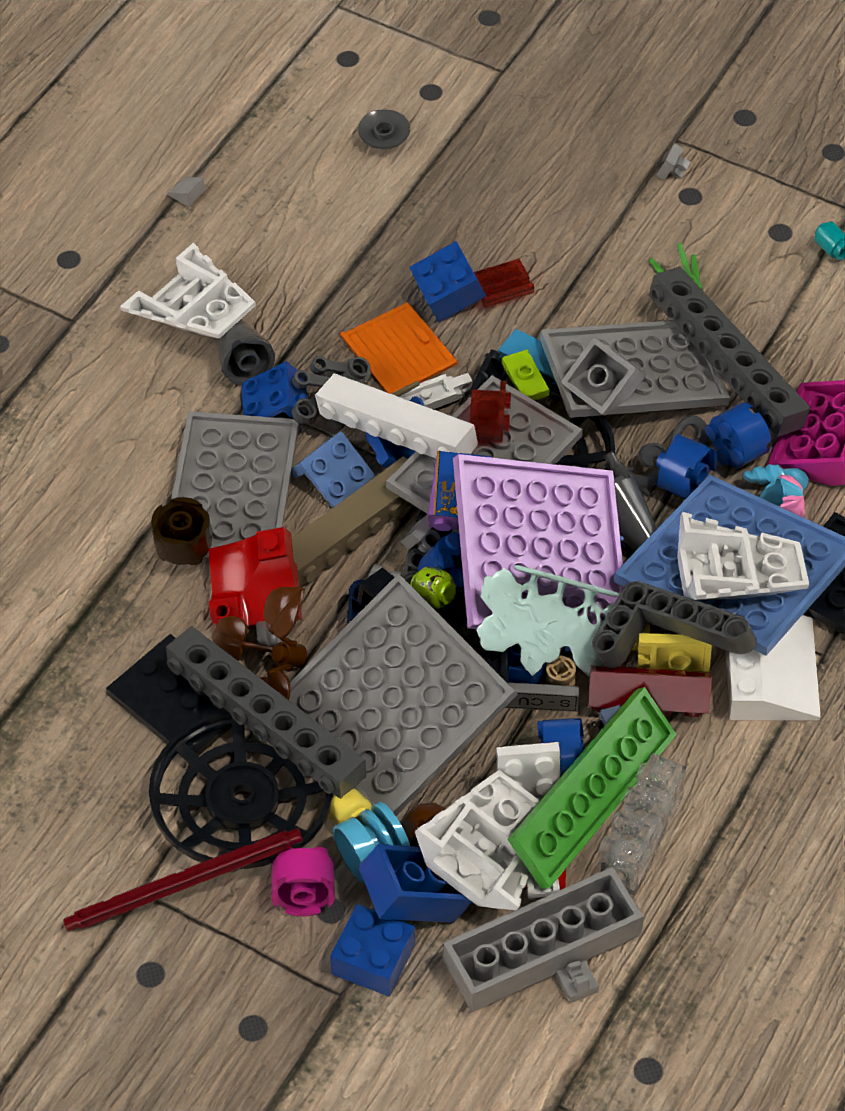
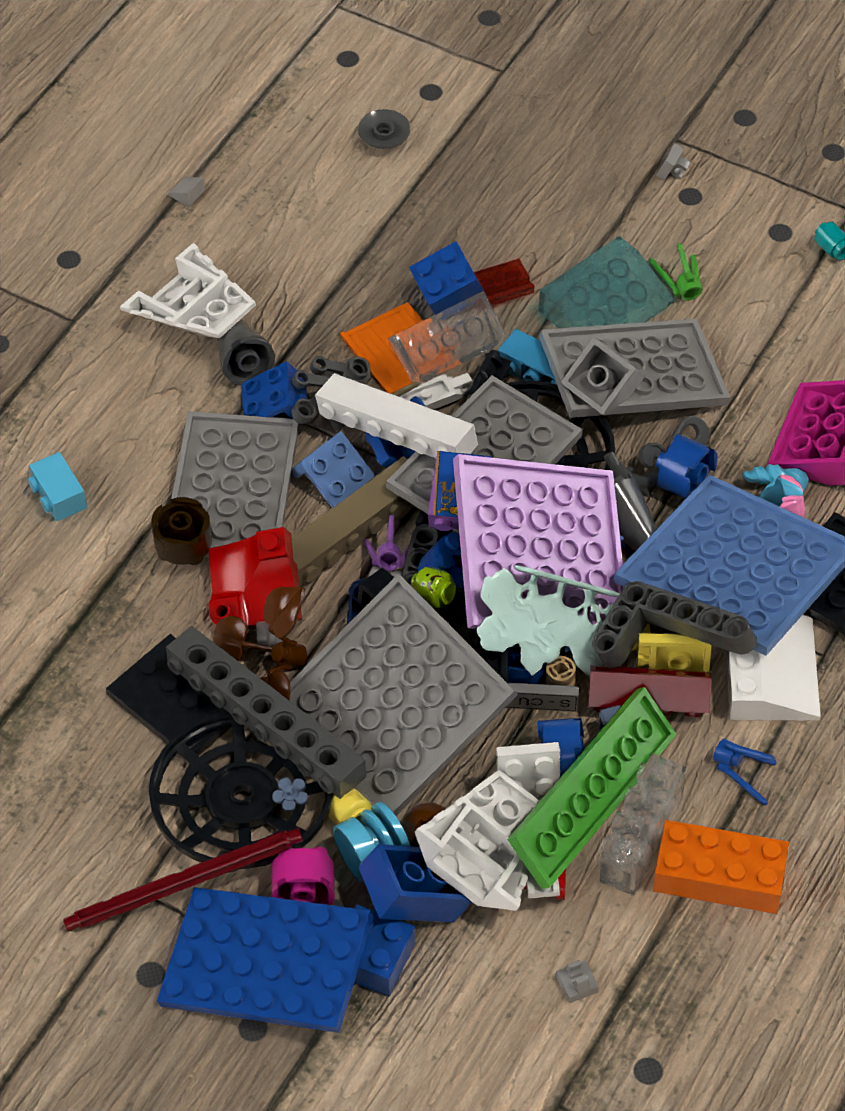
light grey tile [400,514,441,553] -> none
light grey brick [443,867,643,1012] -> none
clear red bracket [469,381,511,443] -> none
lime plate [502,349,549,400] -> none
dark grey brick [649,266,810,437] -> none
white wedge [677,512,809,600] -> none
blue brick [705,402,771,468] -> none
none -> medium azure brick [28,452,87,522]
none -> blue plate [157,887,373,1033]
none -> sand blue plant [272,778,308,811]
none -> medium lavender plant [363,515,409,571]
none -> clear windscreen [387,291,507,385]
none -> clear light blue slope [539,236,674,328]
none -> orange brick [653,820,789,914]
none -> blue plant [713,738,777,805]

